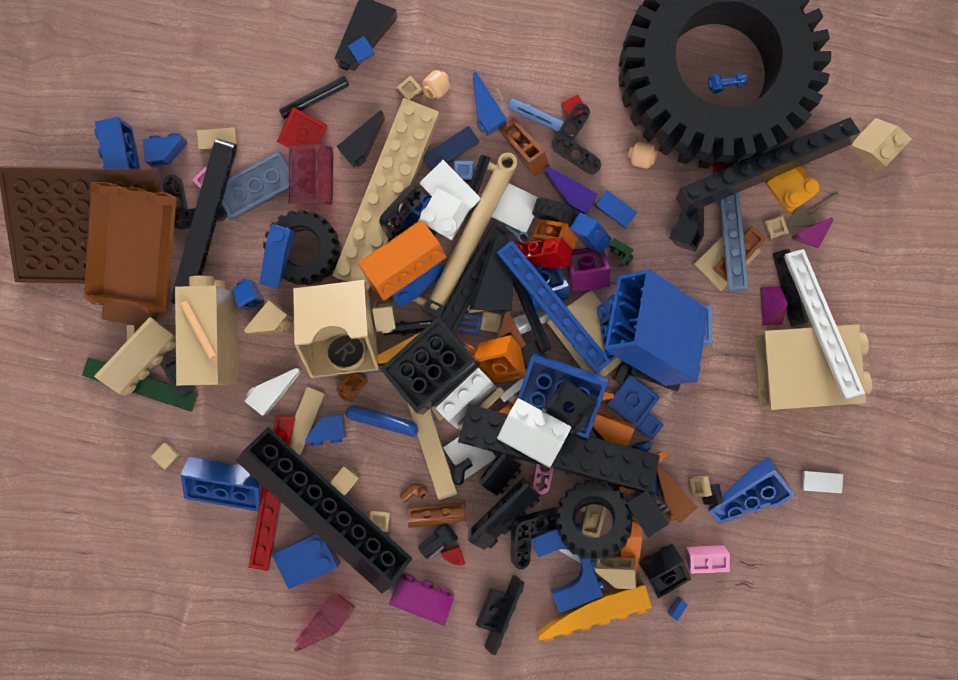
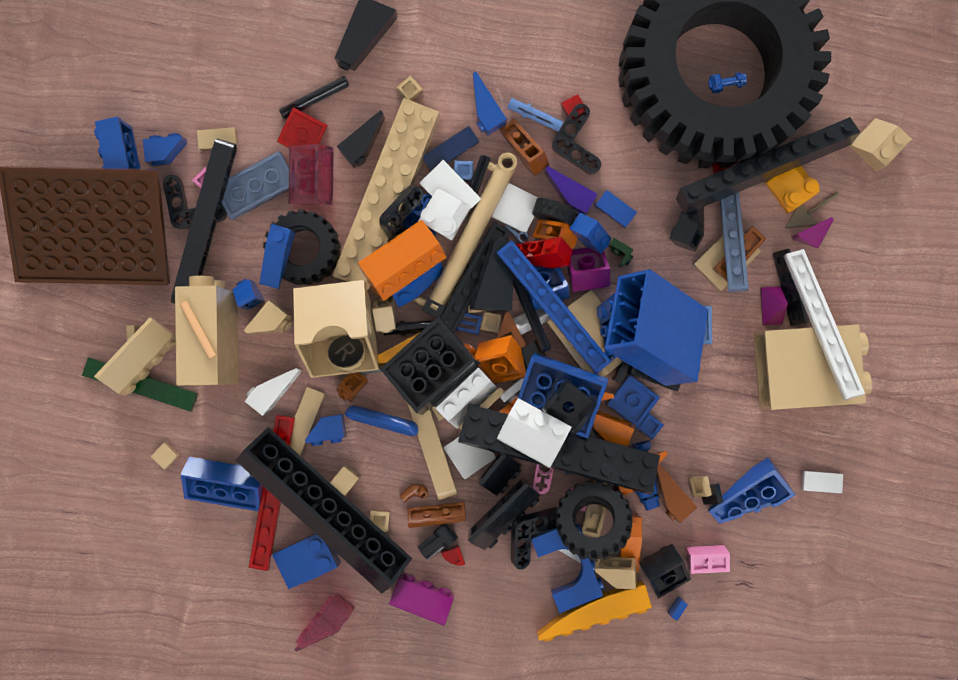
dark orange panel [84,182,177,326] -> none
black plate [161,356,197,397] -> none
blue tile [348,36,375,64] -> none
light nougat head [422,70,450,99] -> none
black arm [452,458,473,485] -> none
black bracket [475,575,525,655] -> none
black wedge [626,490,672,538] -> none
light nougat head [628,142,658,169] -> none
tan tile [763,215,789,240] -> none

